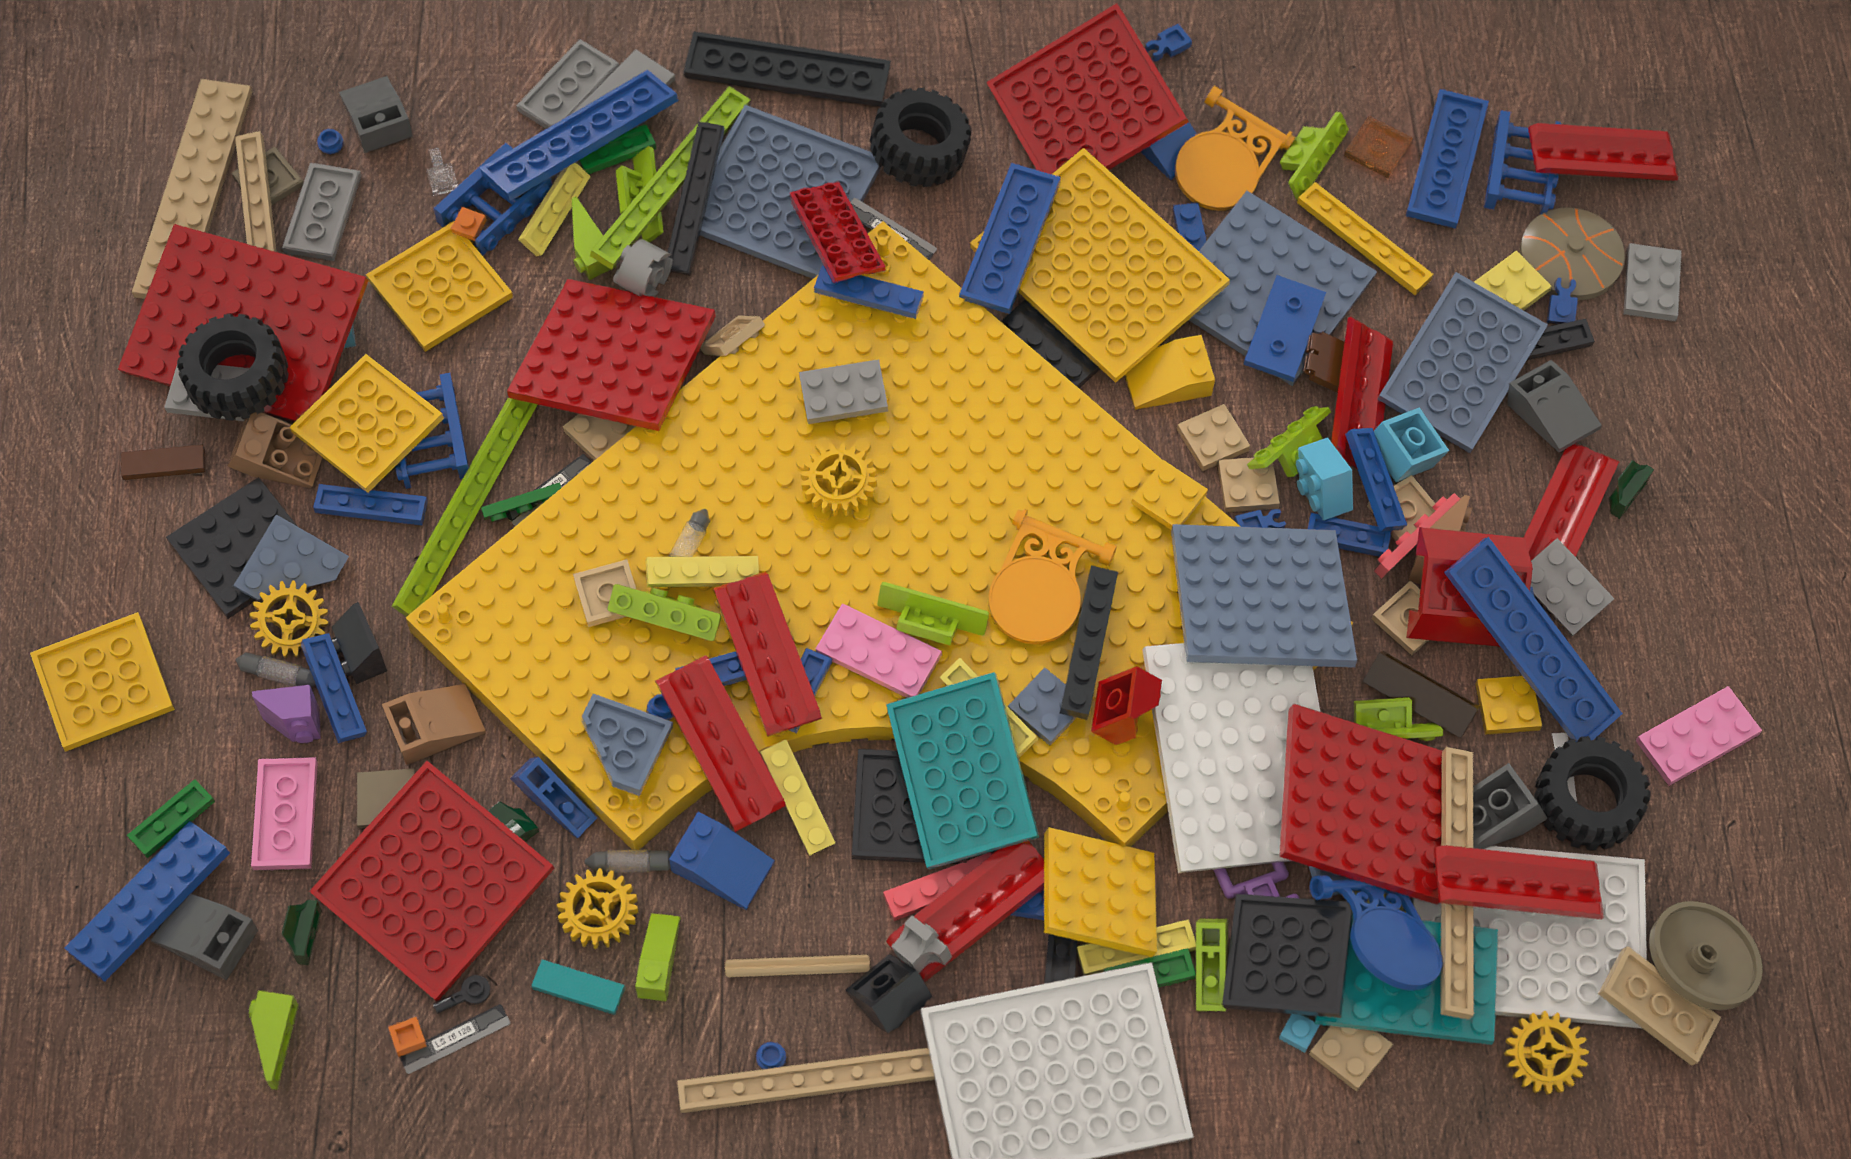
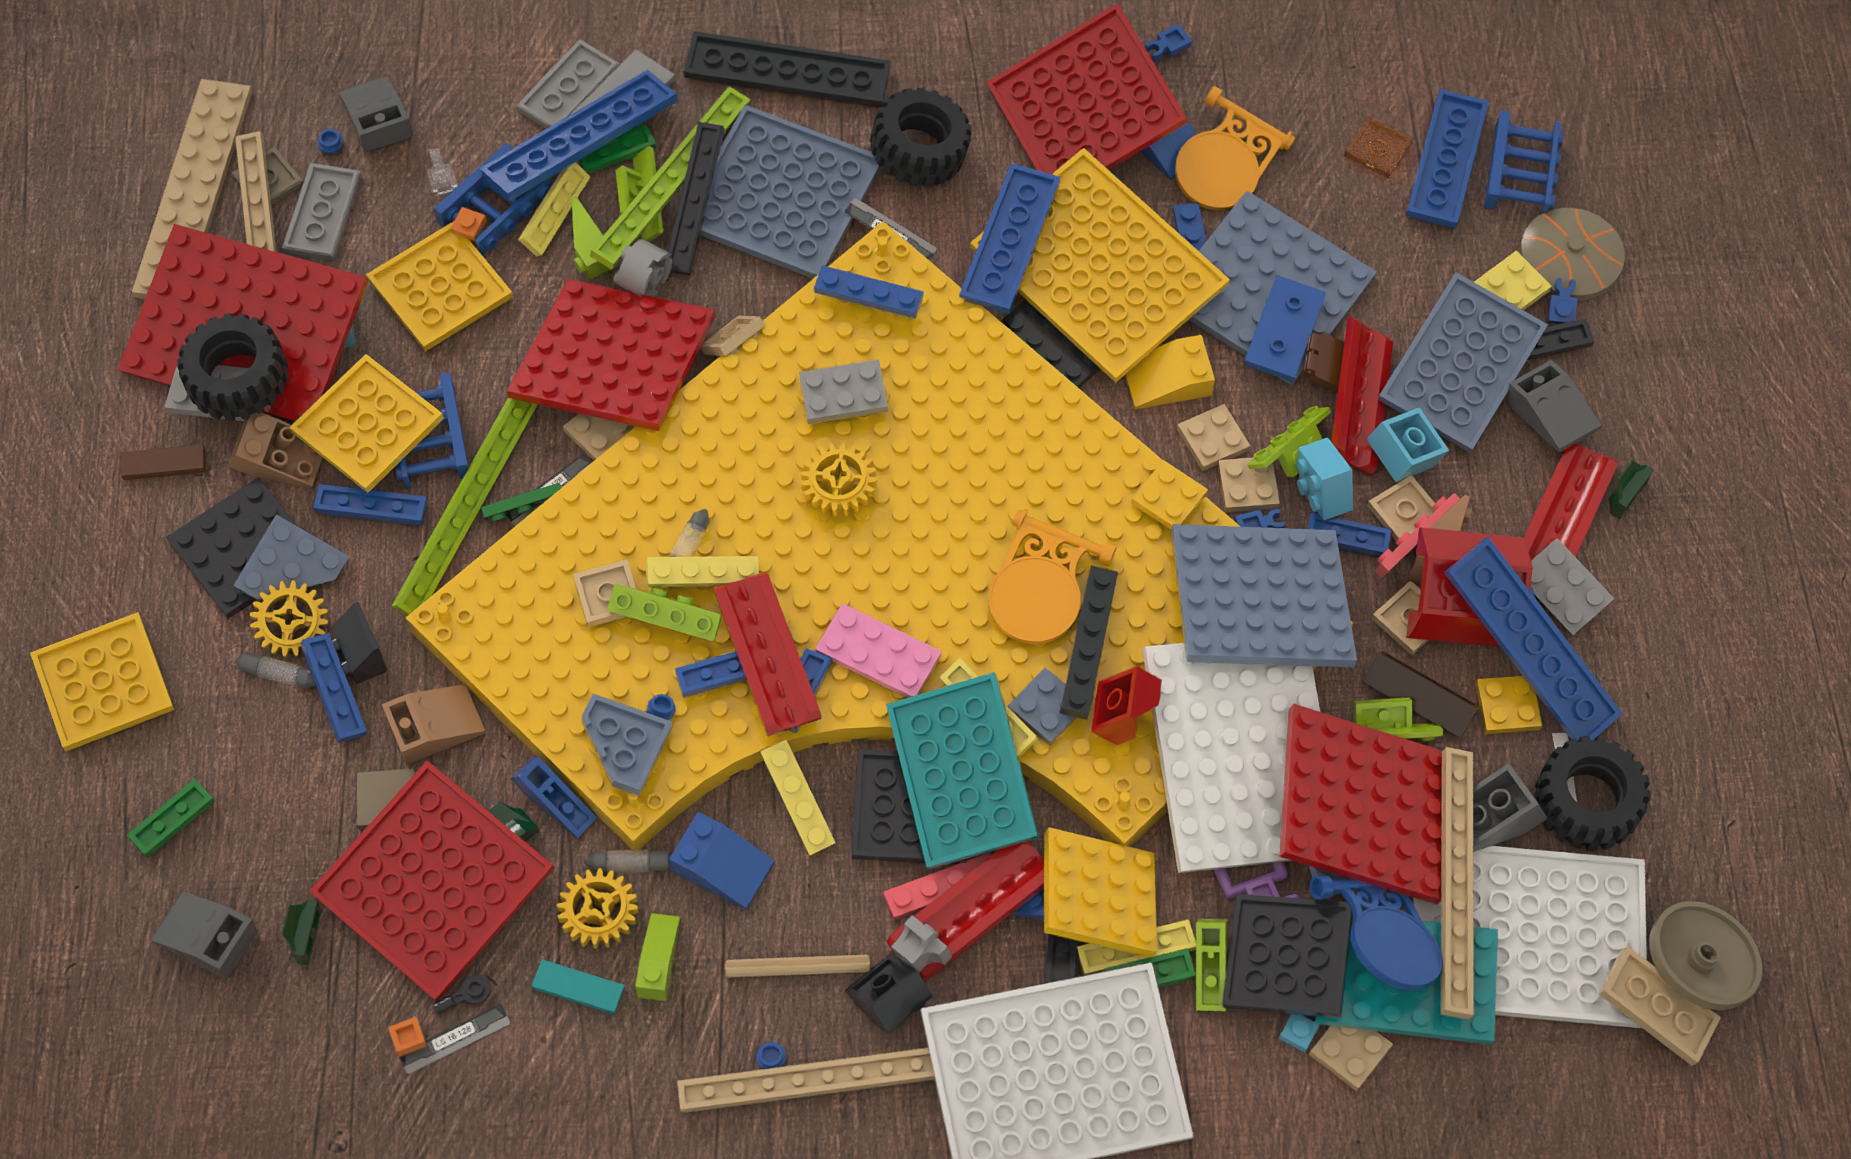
blue plate [64,821,230,982] -> none
lime slope [249,991,298,1090] -> none
bright pink plate [251,758,318,870] -> none
medium lavender slope [252,685,321,743] -> none
red plate [655,655,786,832] -> none
red plate [790,182,886,283] -> none
lime bracket [877,582,989,645] -> none
lime bracket [1280,112,1349,200] -> none
yellow plate [1297,182,1433,295] -> none
blue plate [1345,428,1407,532] -> none
red plate [1434,845,1604,920] -> none
yellow gear [1504,1011,1589,1095] -> none
red plate [1528,123,1678,181] -> none
light grey plate [1623,243,1681,321] -> none
bright pink plate [1636,686,1762,786] -> none

